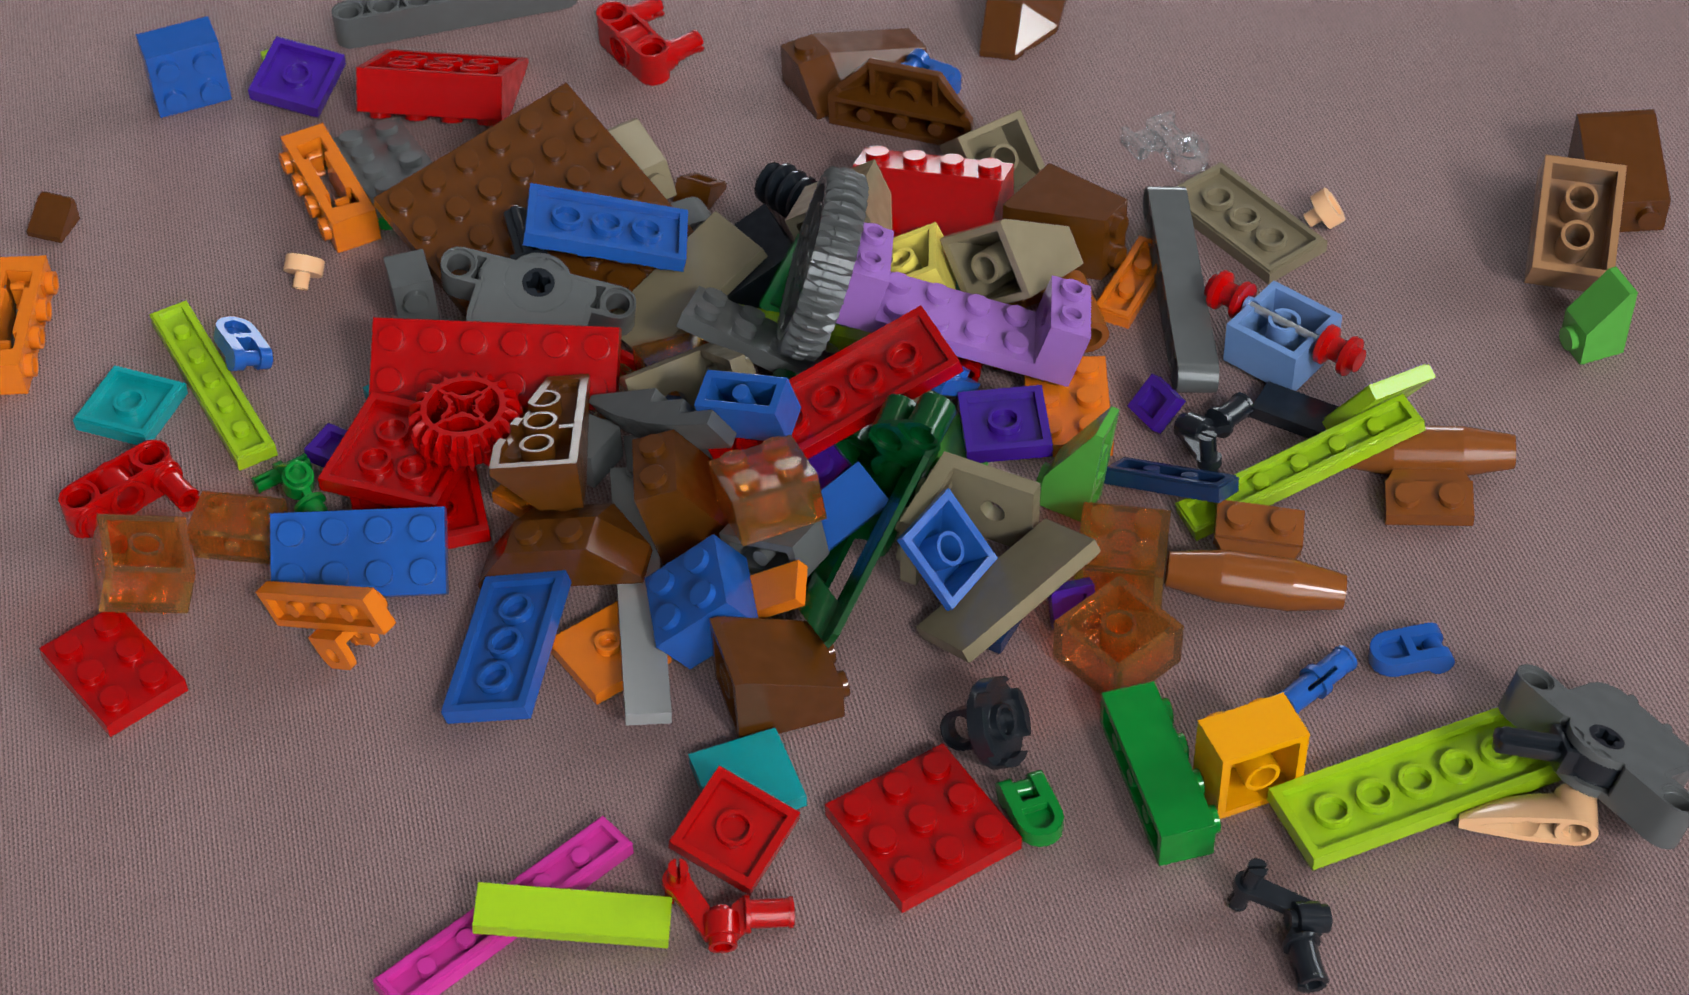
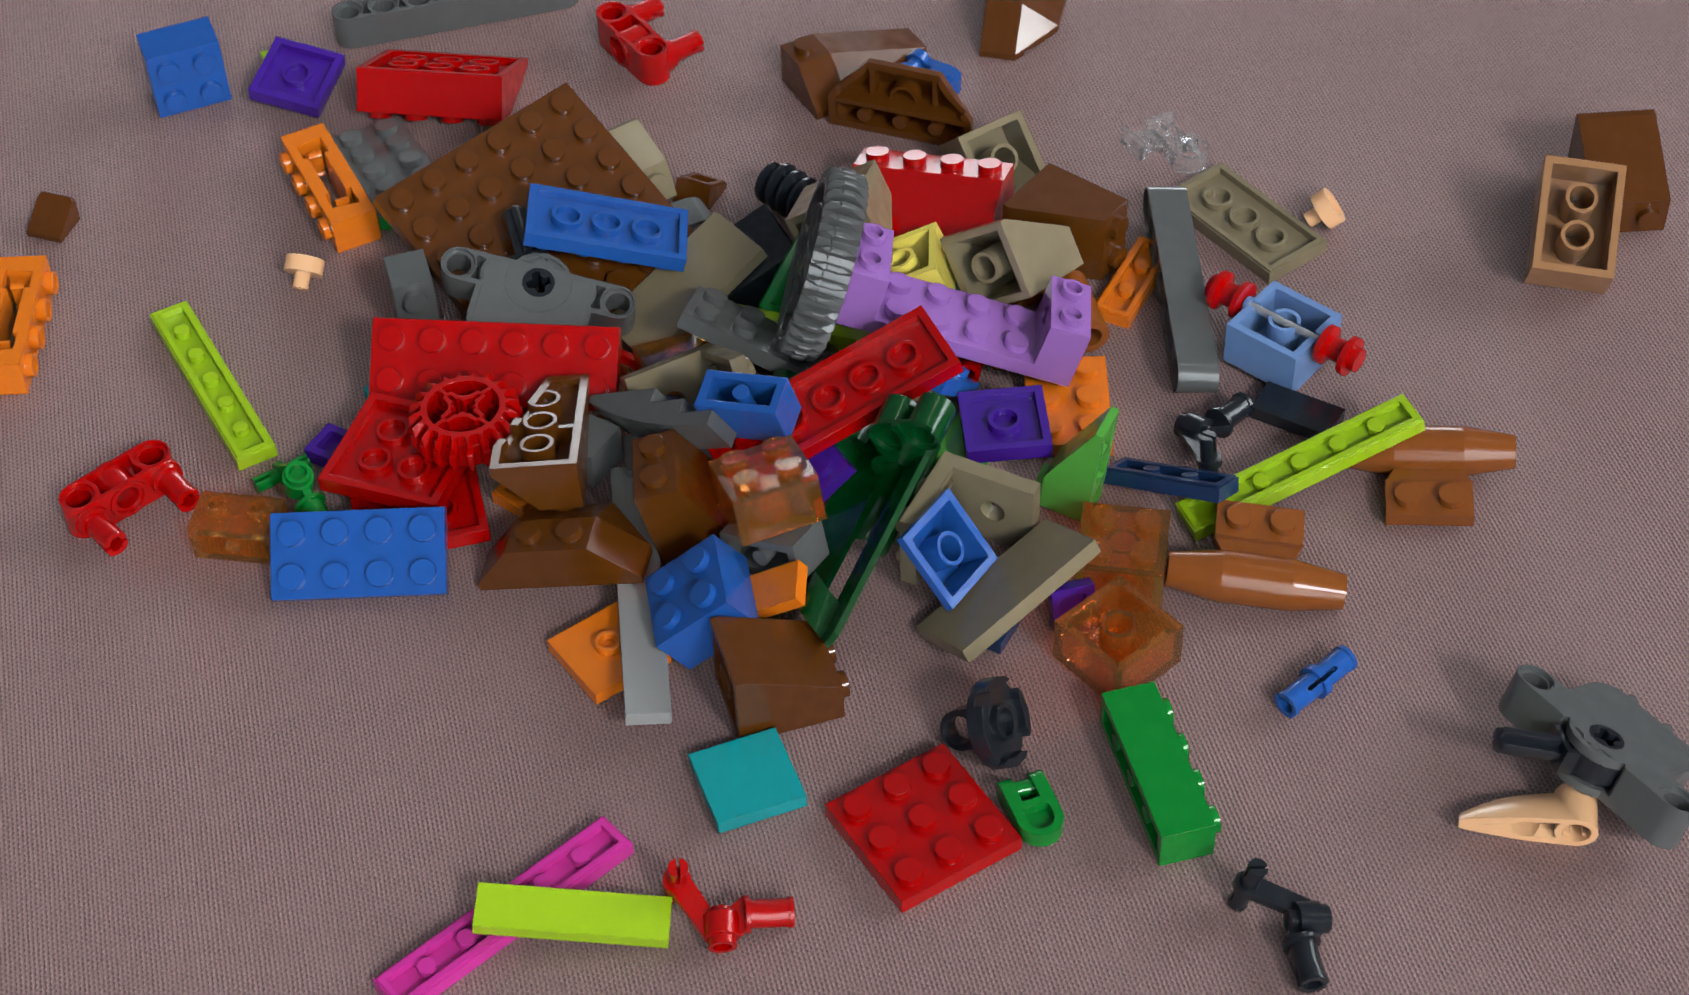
red plate [39,603,189,738] -> none
teal tile [73,365,188,445] -> none
clear orange brick [91,514,196,614] -> none
blue plate [213,316,273,371] -> none
orange plate [255,581,396,670] -> none
blue plate [441,570,572,724] -> none
red plate [668,765,801,896] -> none
blue panel [794,461,889,551] -> none
dark purple plate [1127,373,1186,434] -> none
light orange brick [1193,692,1310,819] -> none
lime plate [1267,707,1562,871] -> none
lime tile [1322,364,1436,430] -> none
blue plate [1368,623,1455,677] -> none
bright green slope [1559,266,1638,365] -> none

